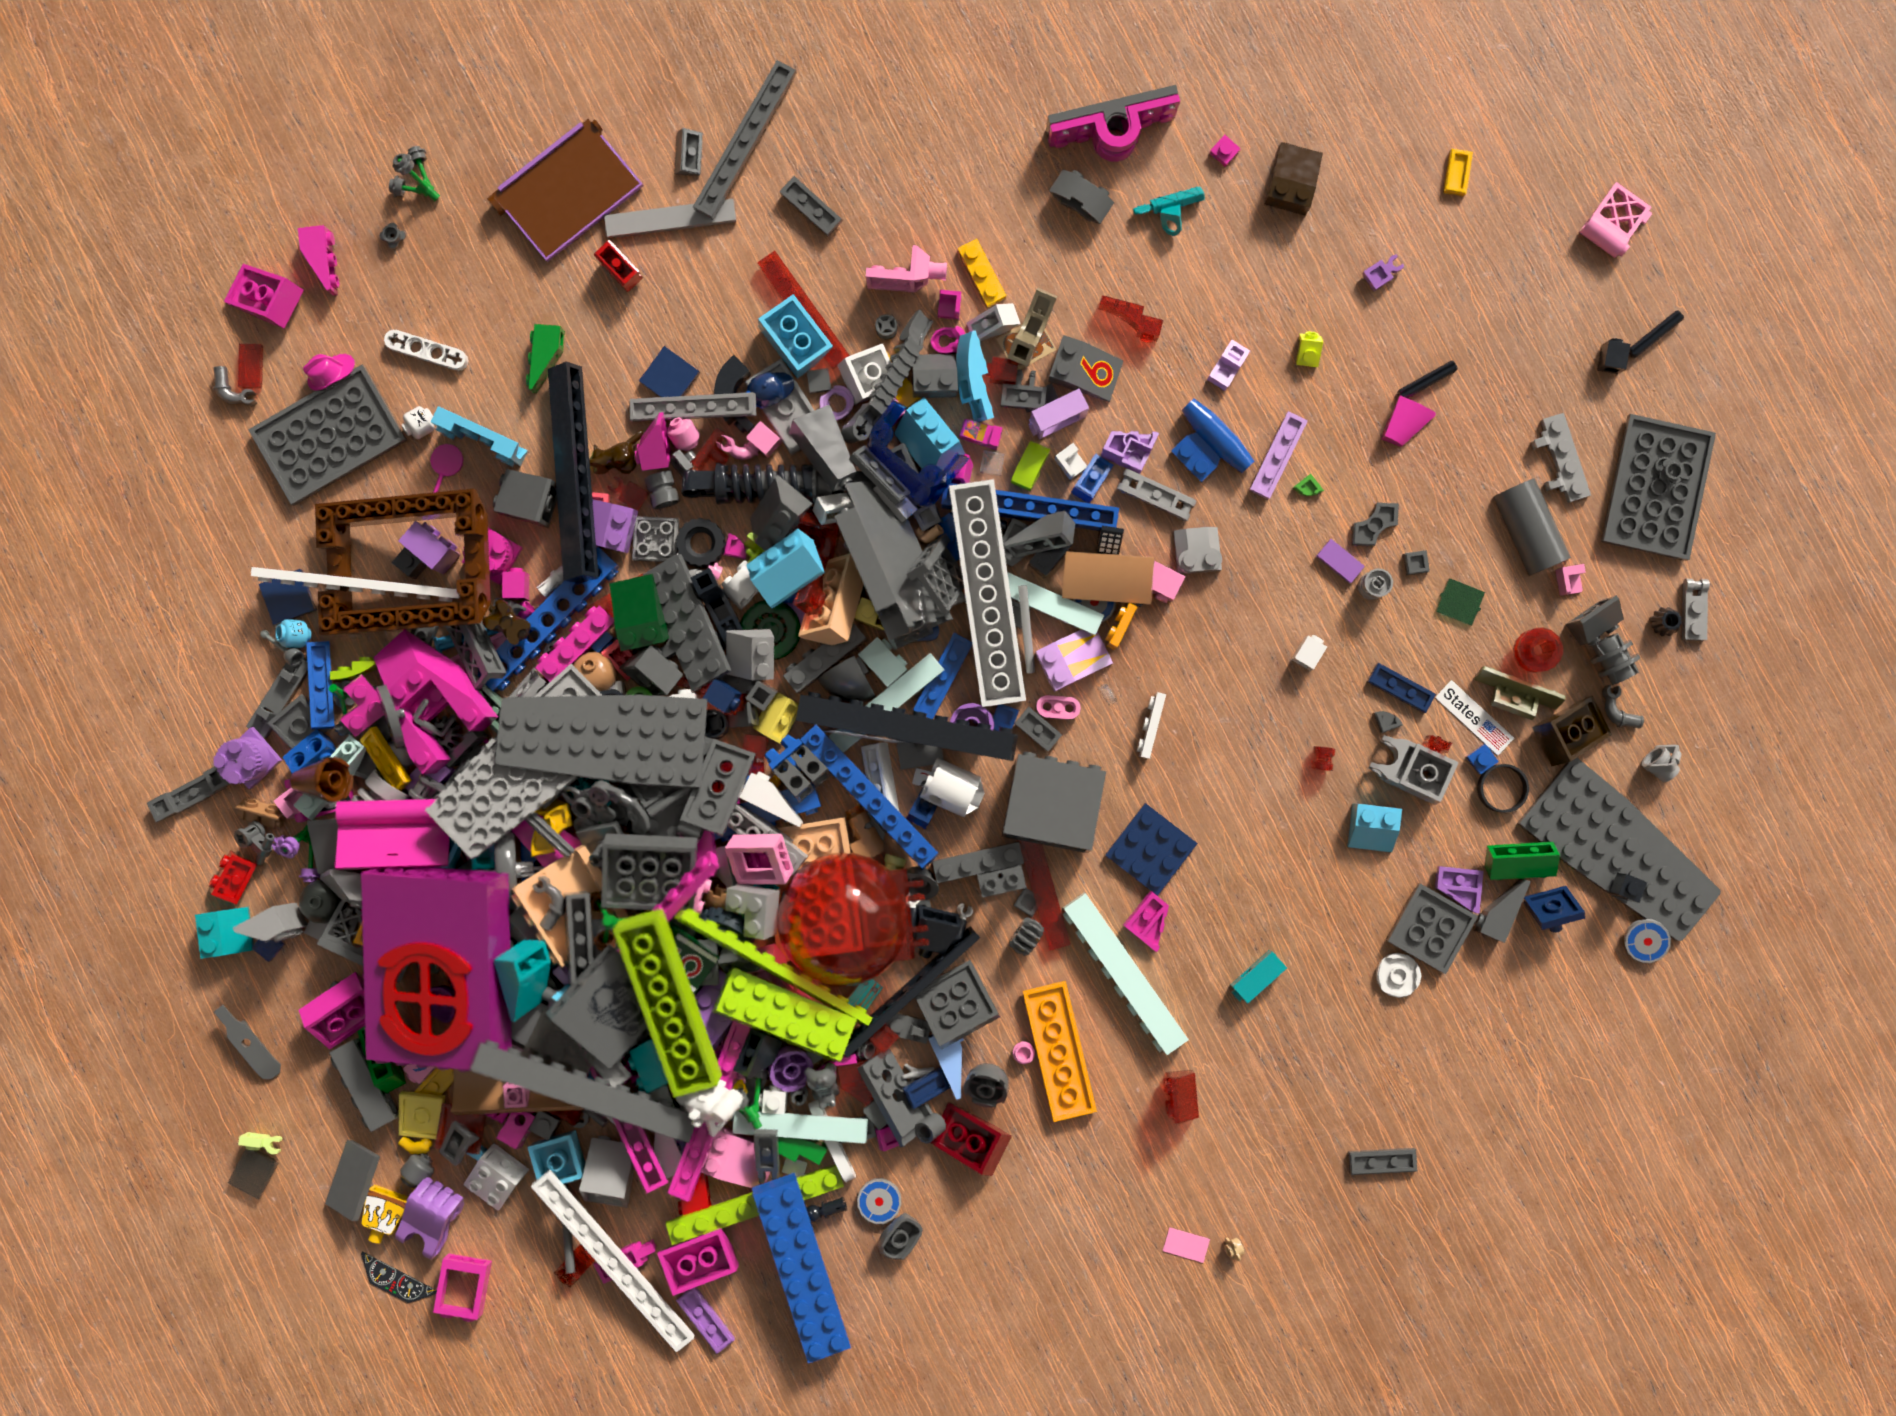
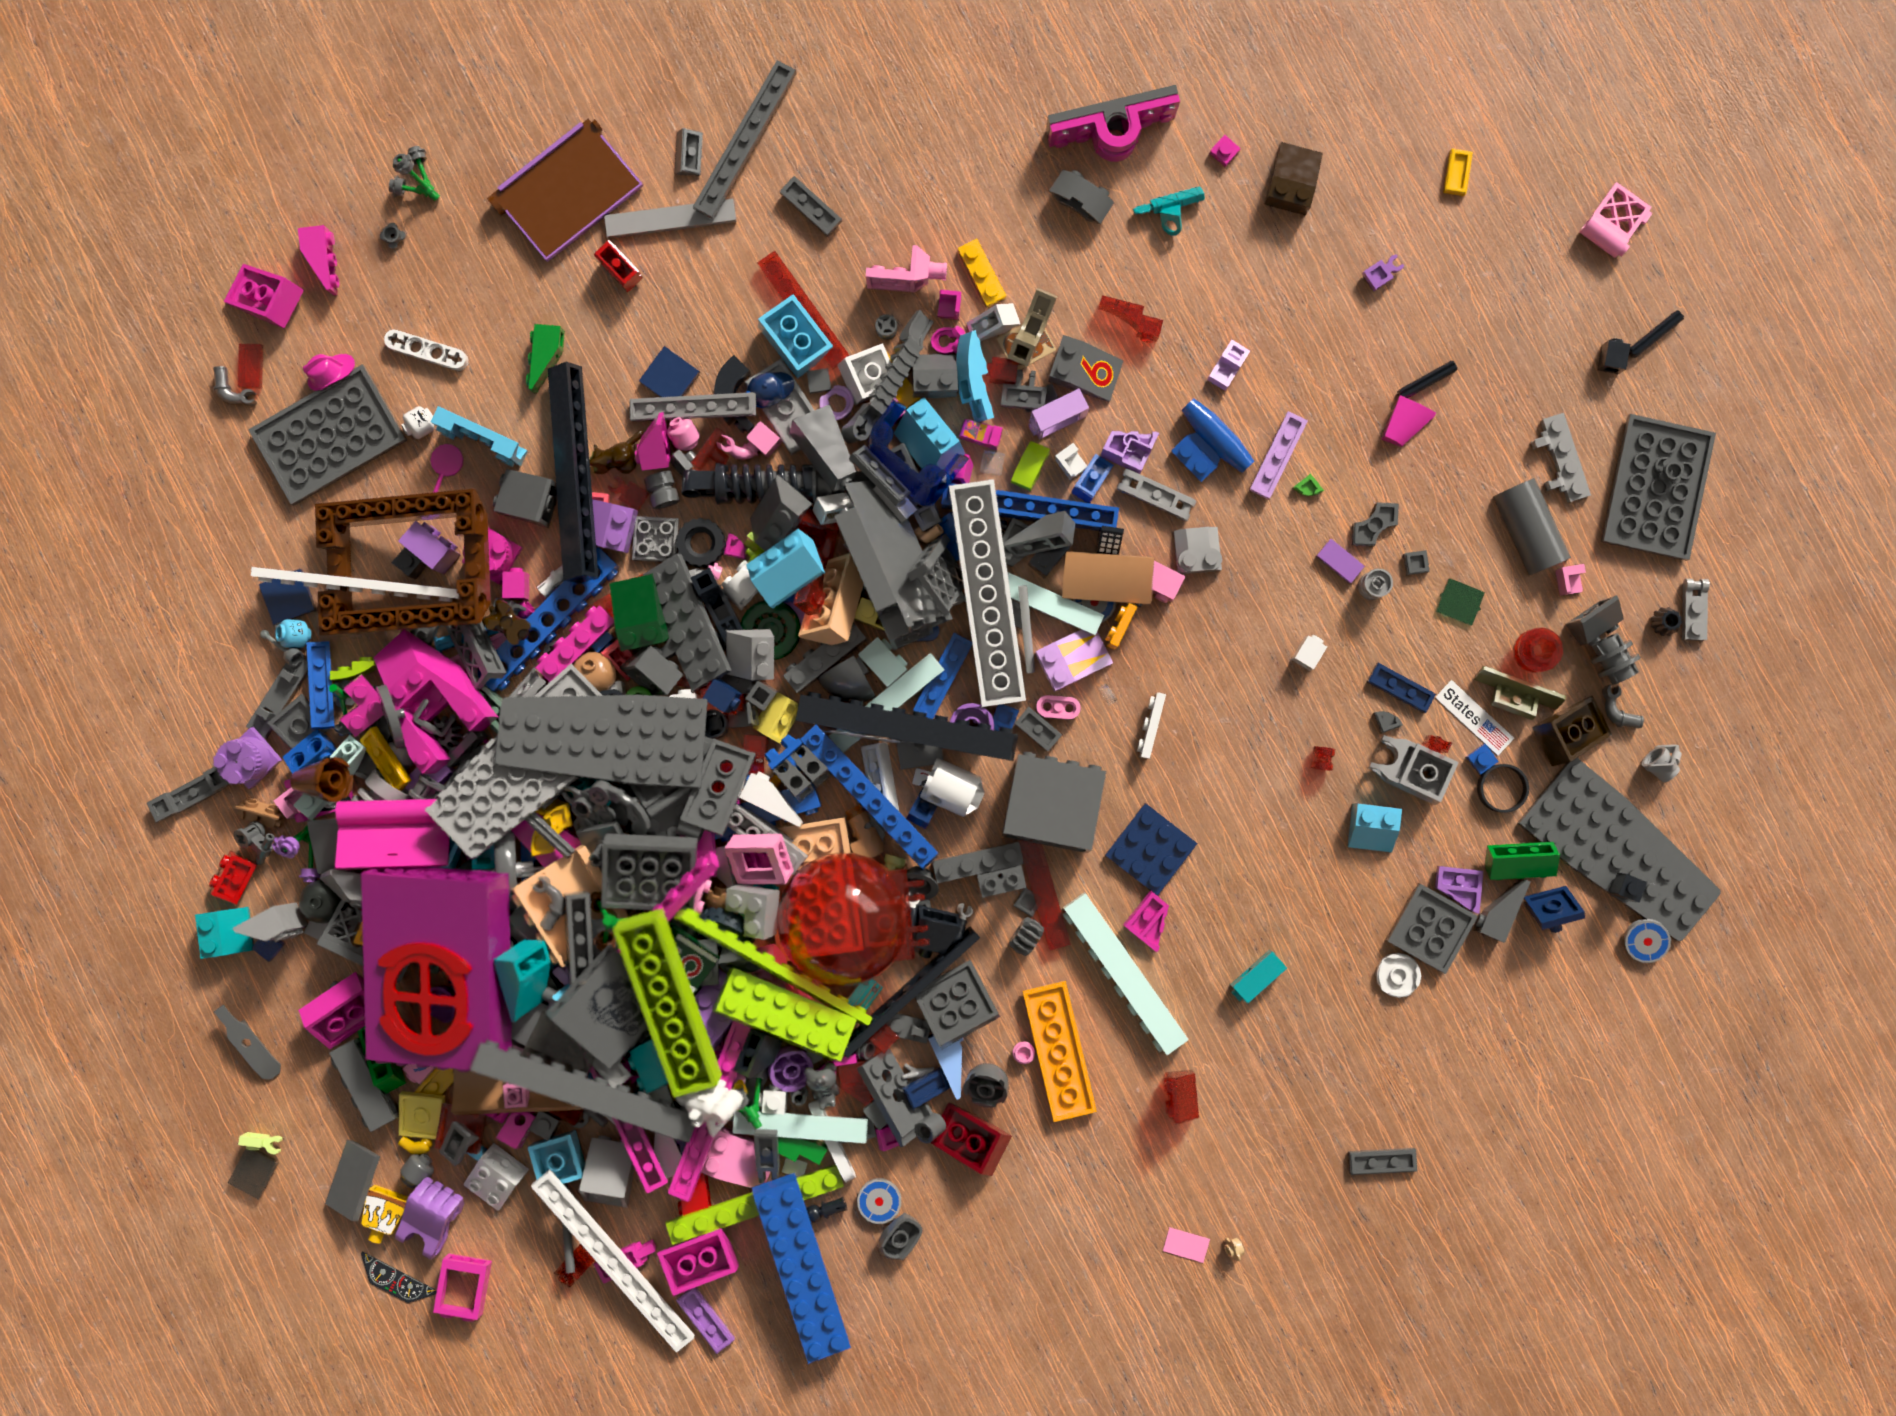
neon yellow bracket [1296,331,1323,367] -> none

